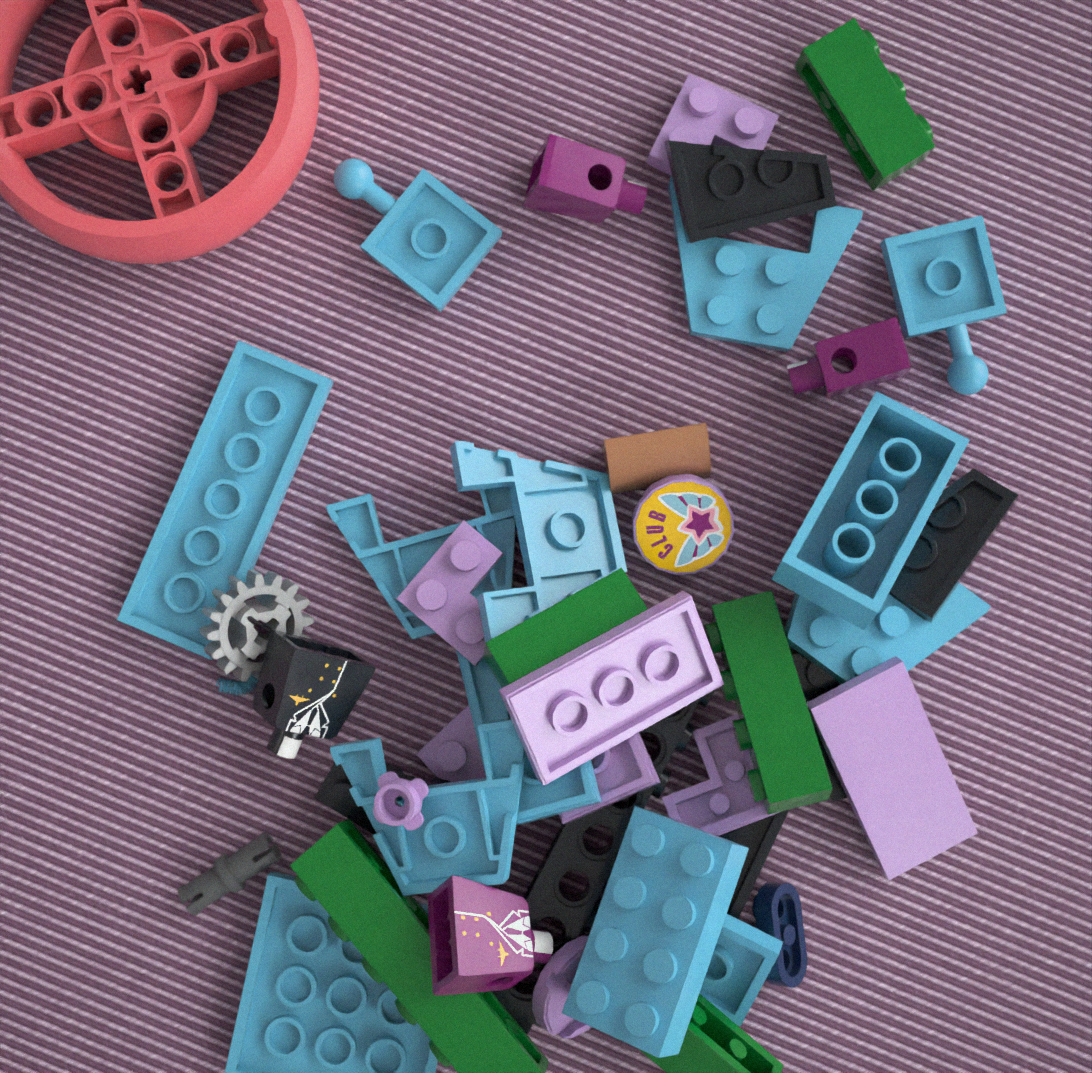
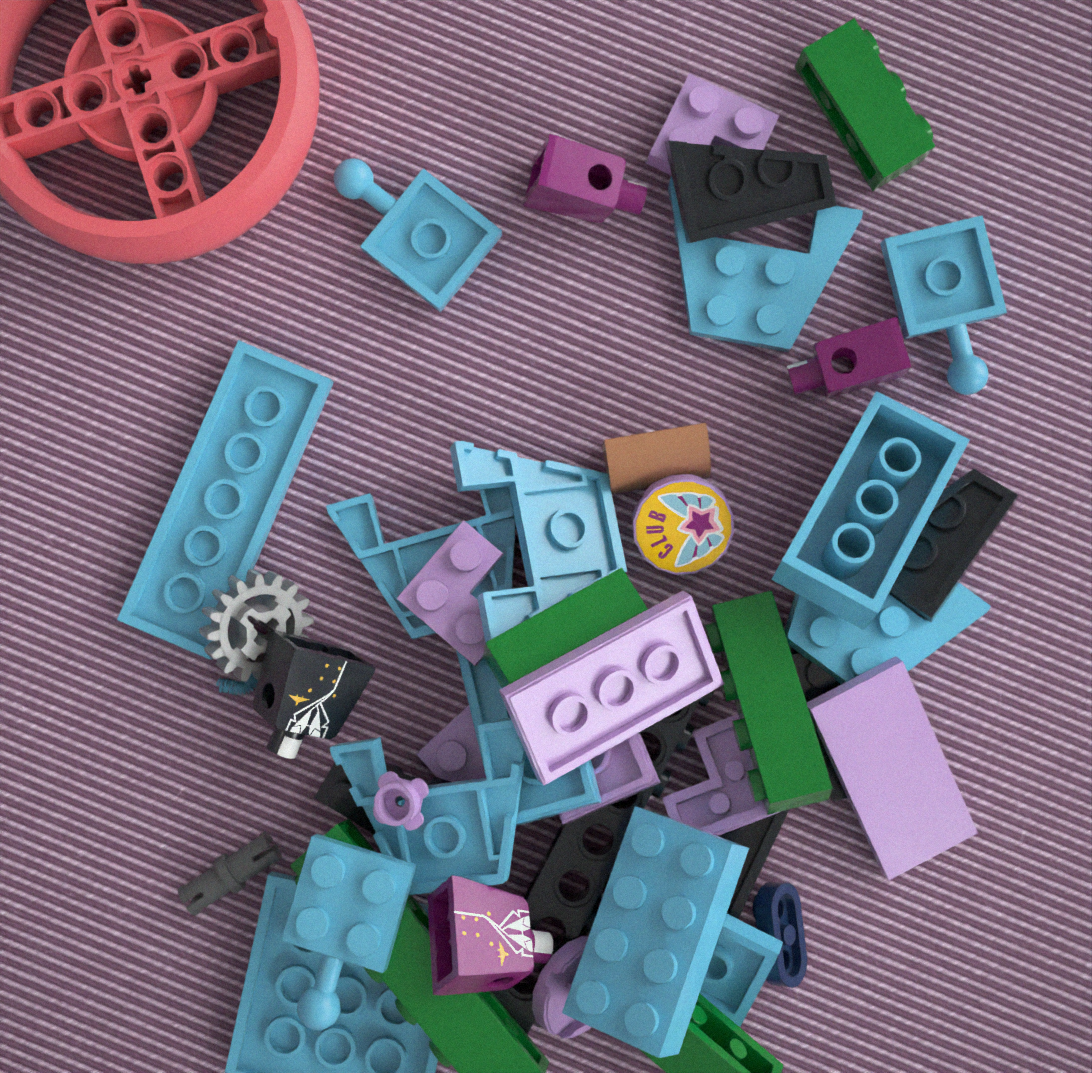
none -> medium azure plate [281,834,417,1030]

